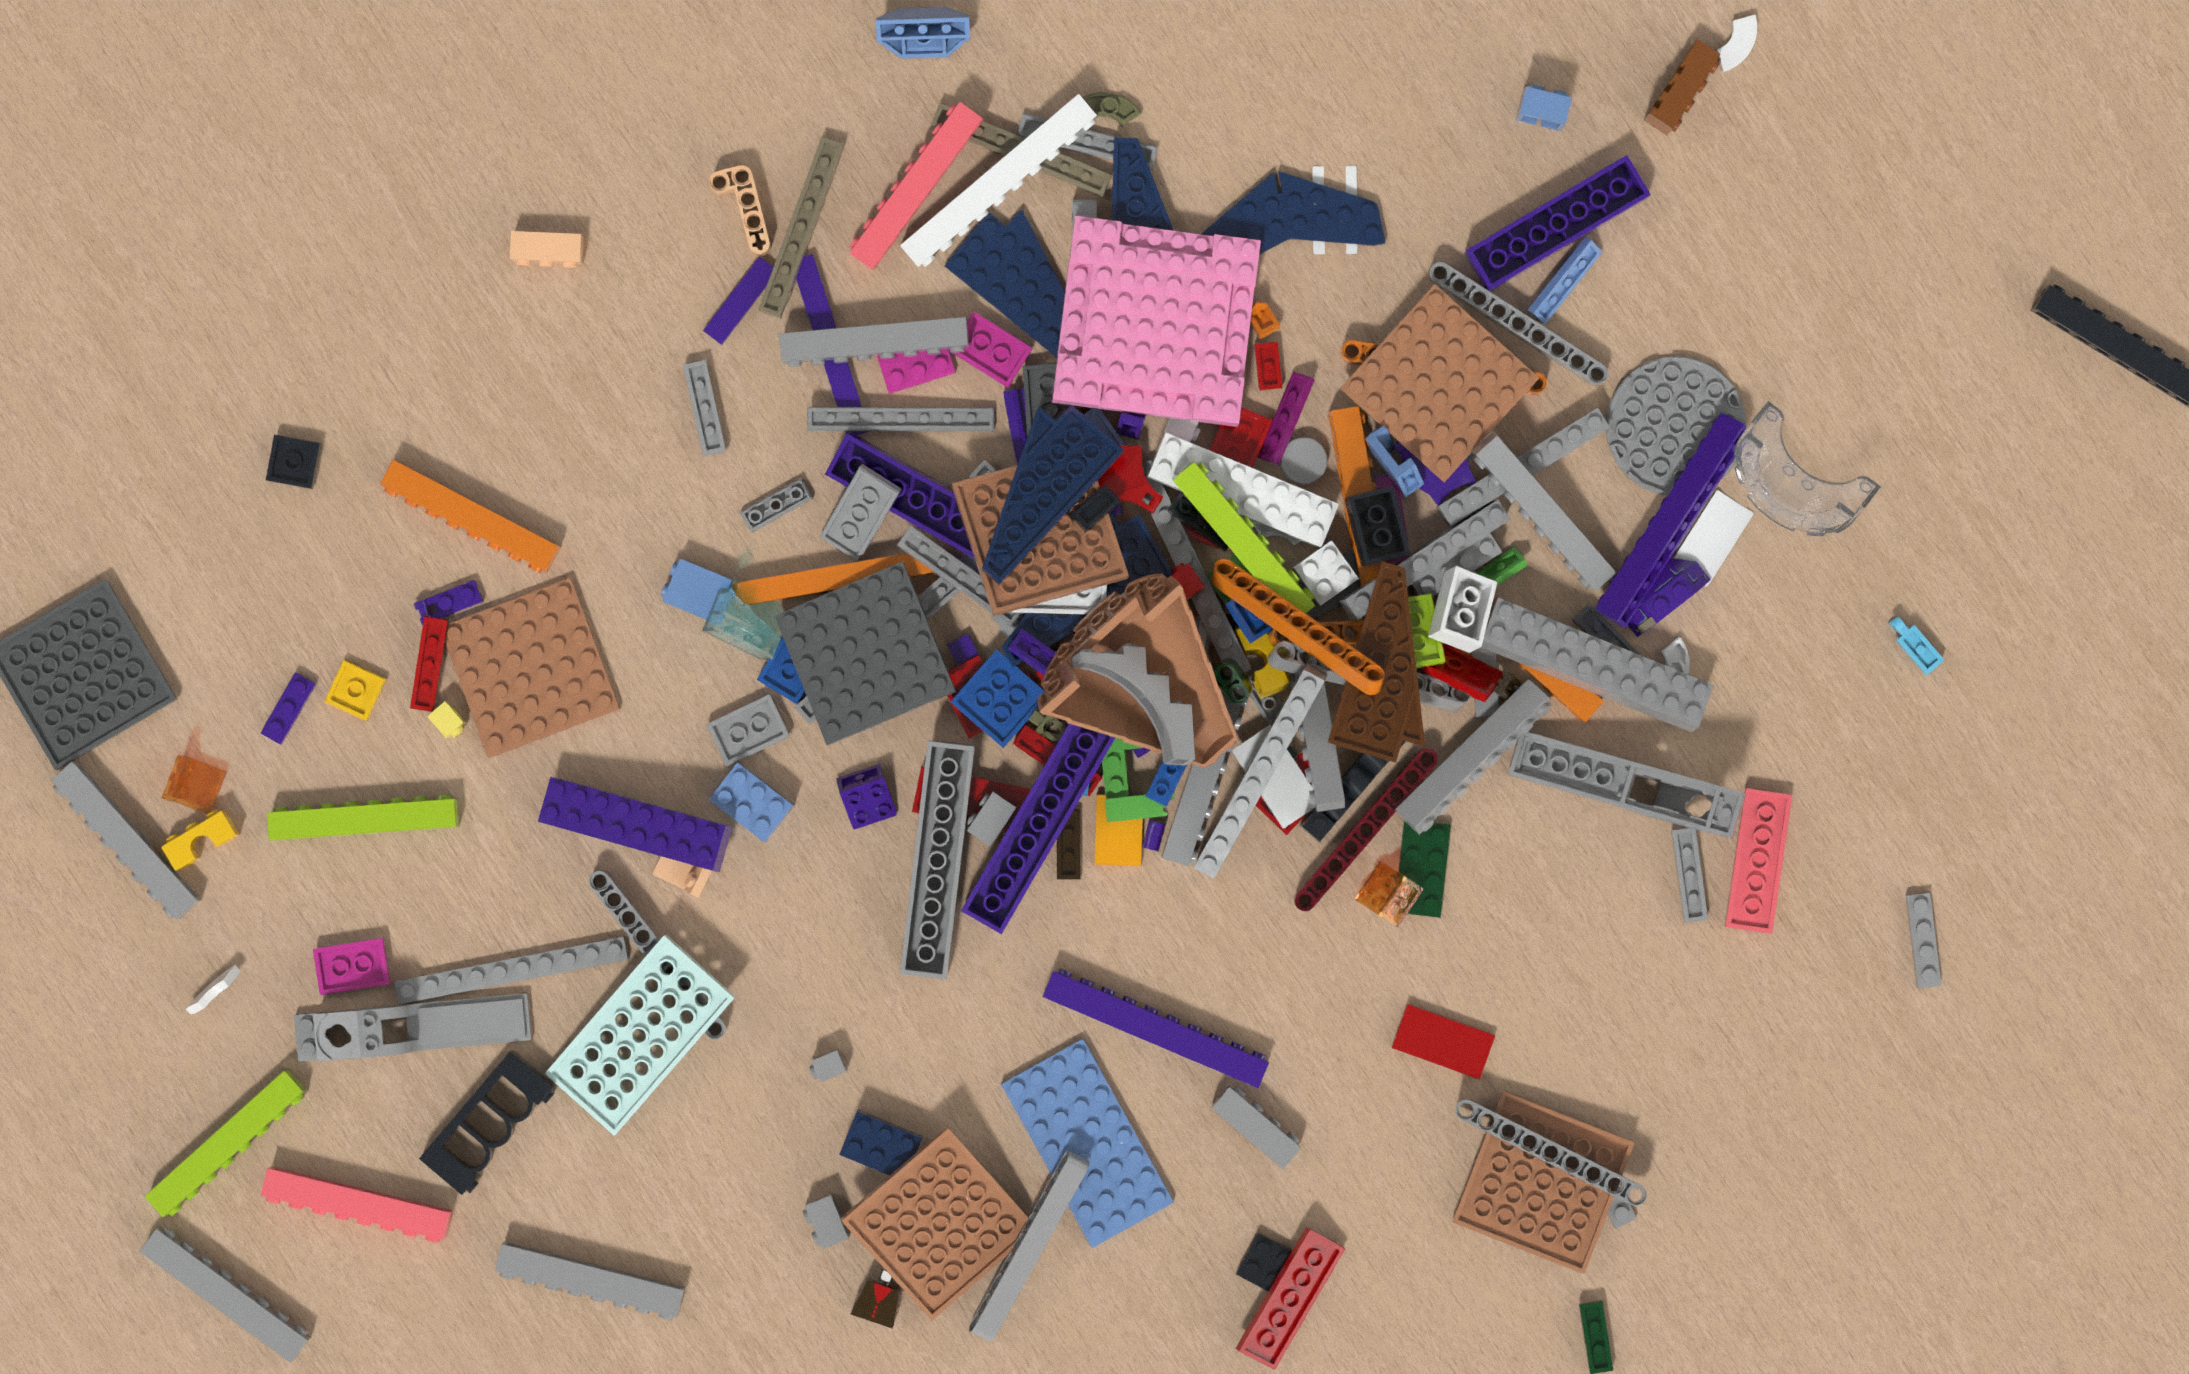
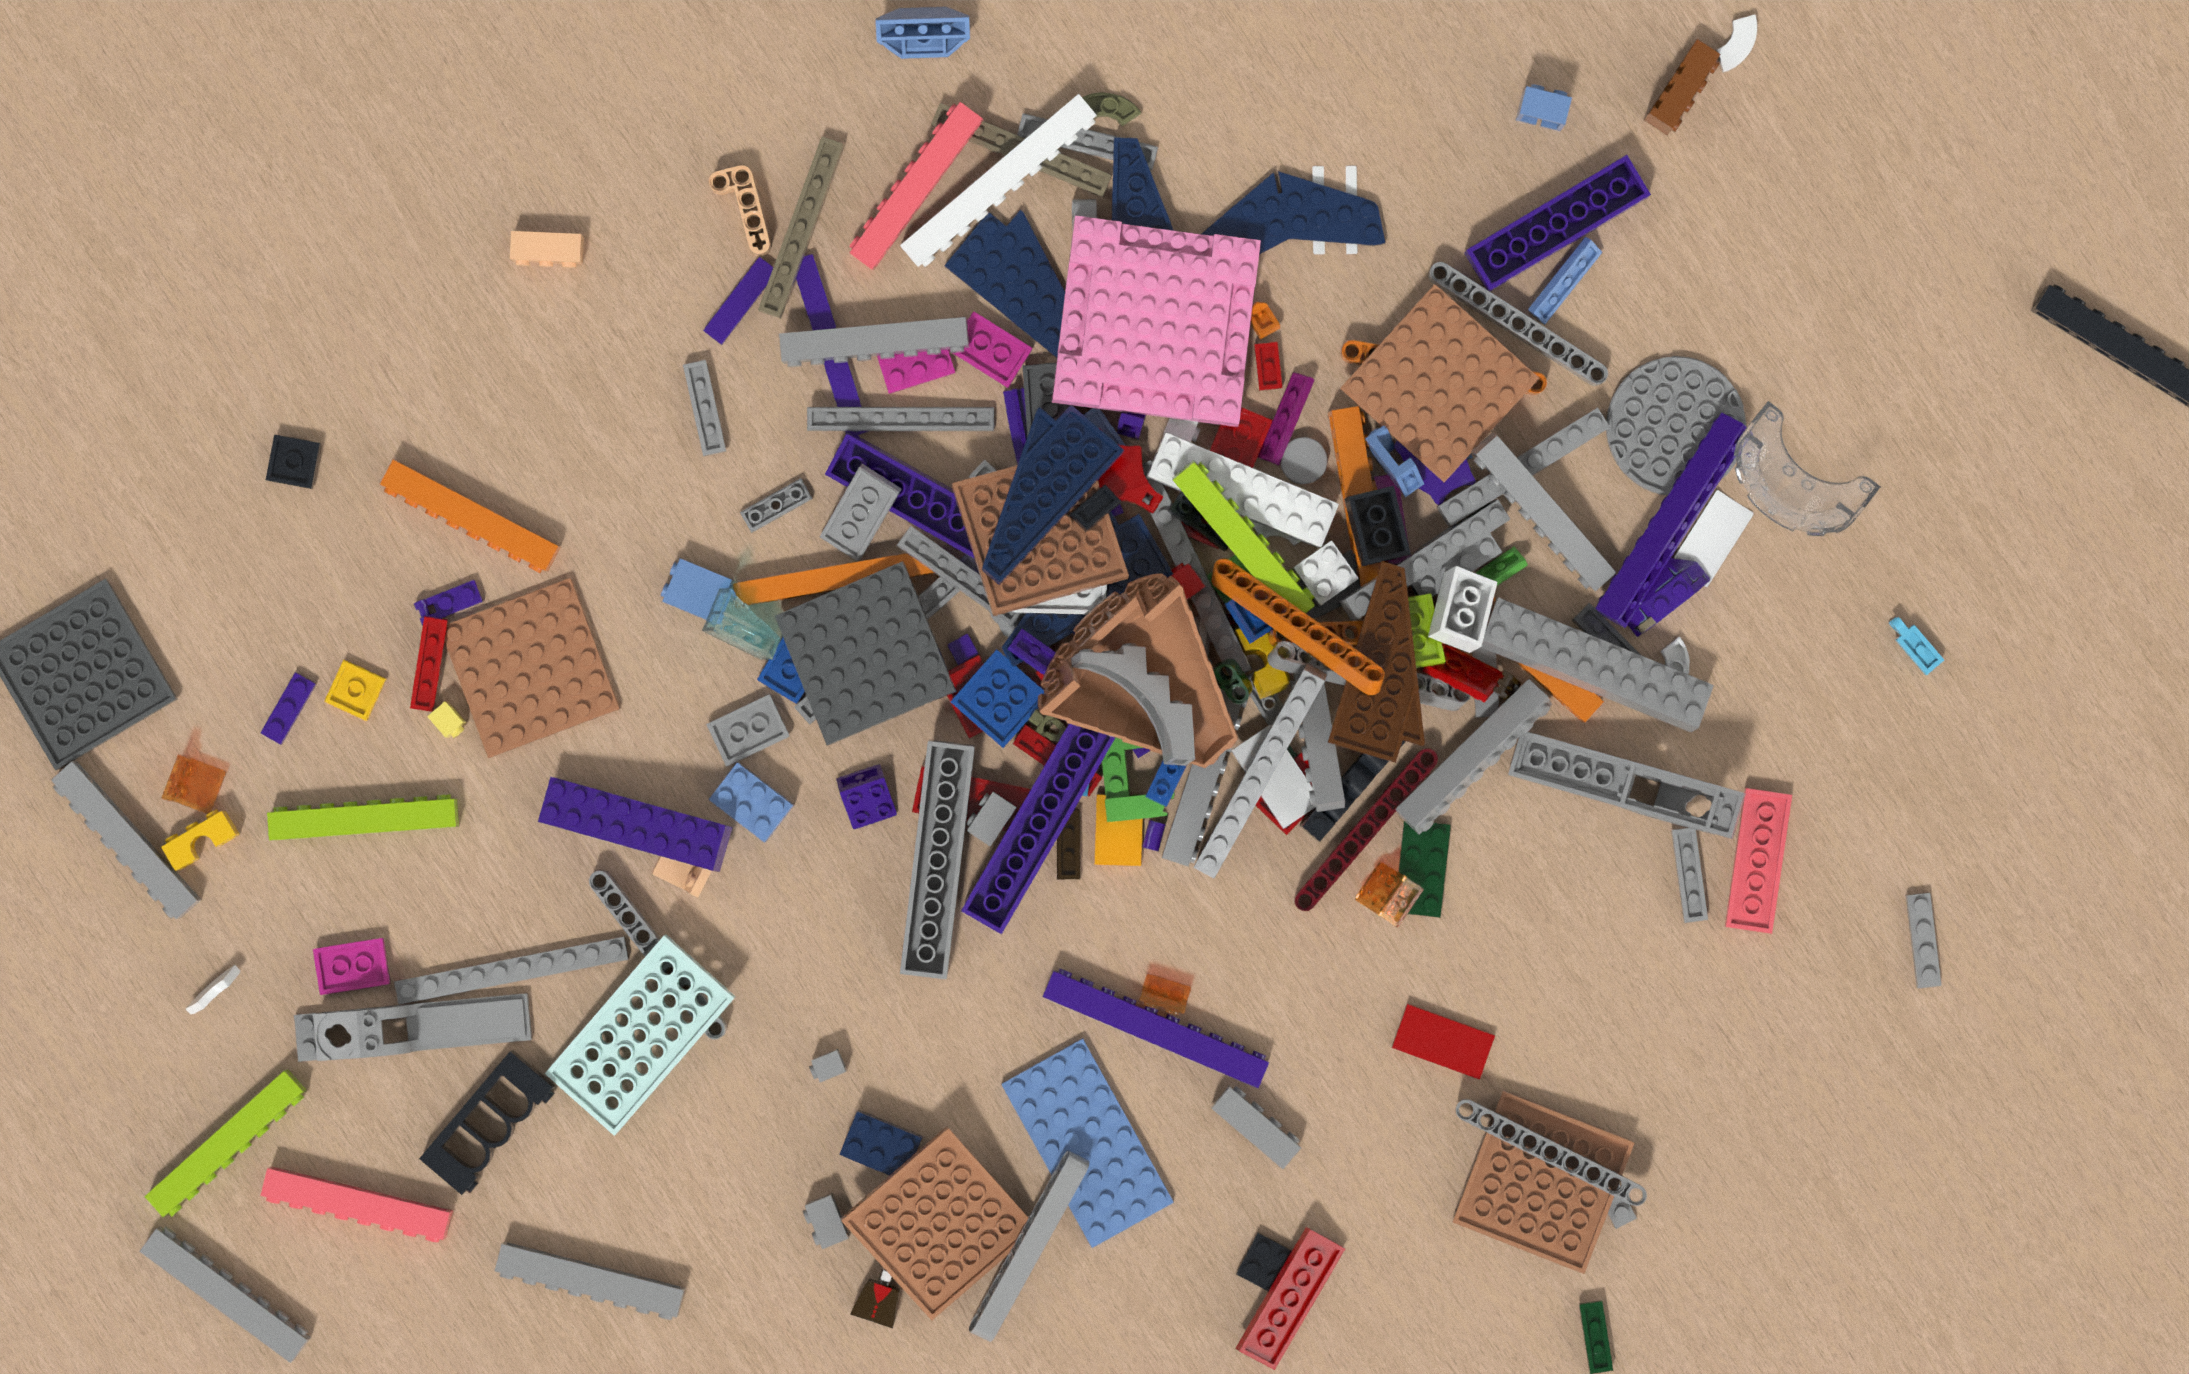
none -> clear orange bracket [1139,973,1191,1015]

